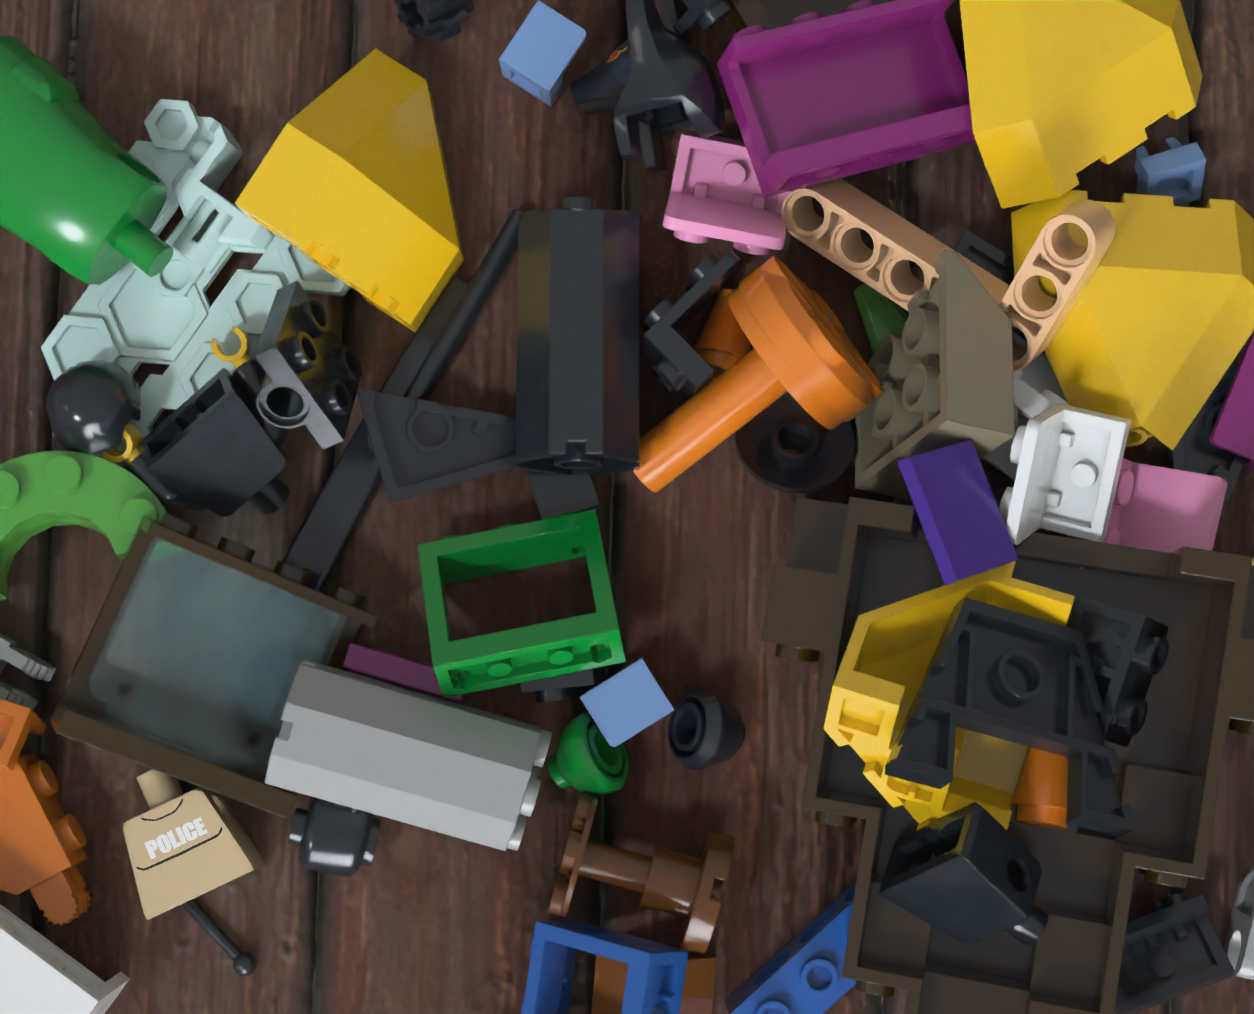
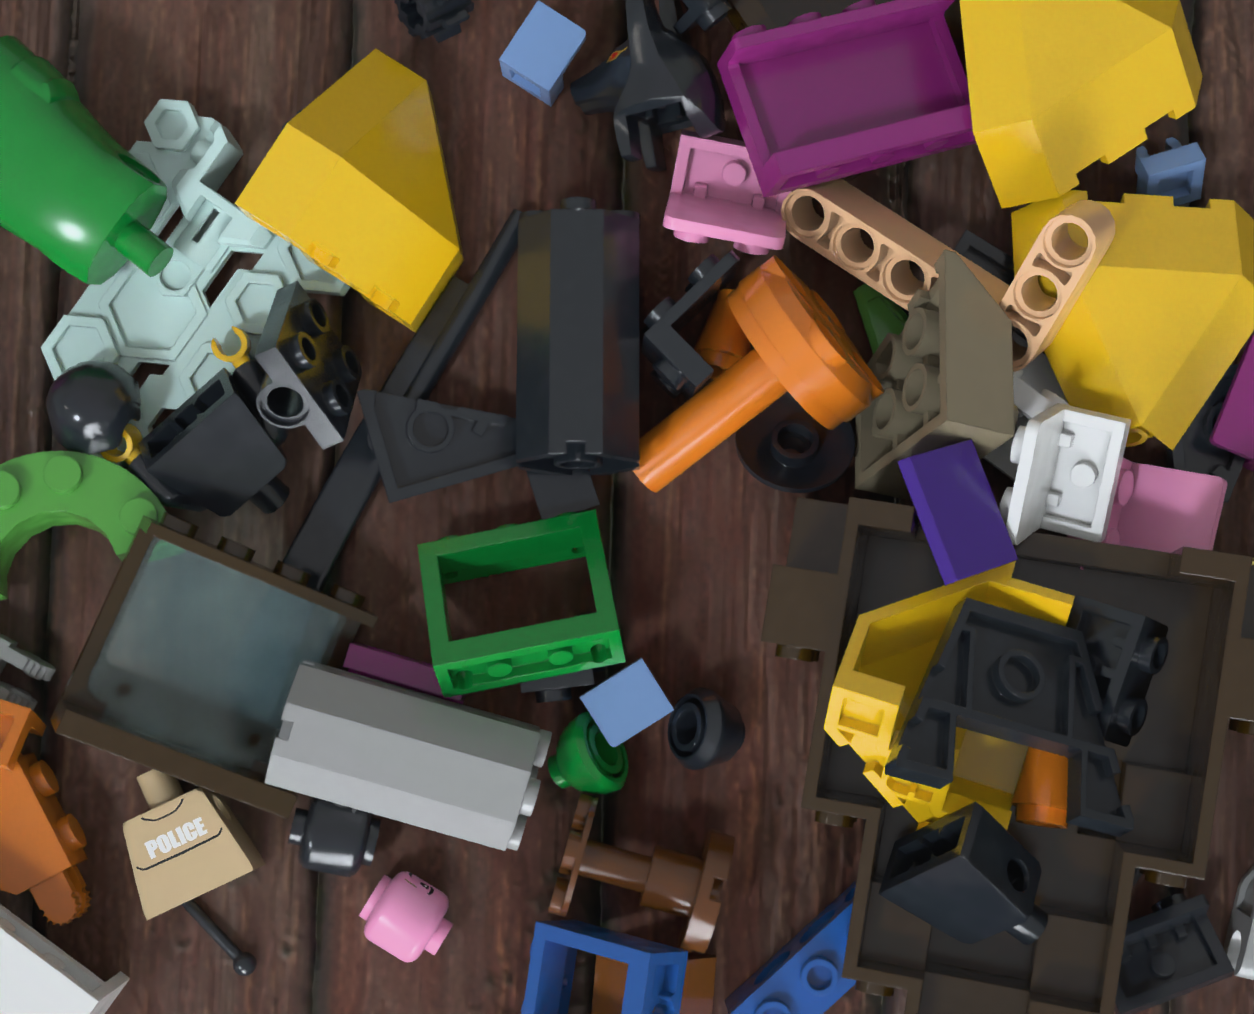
none -> bright pink head [359,871,453,963]

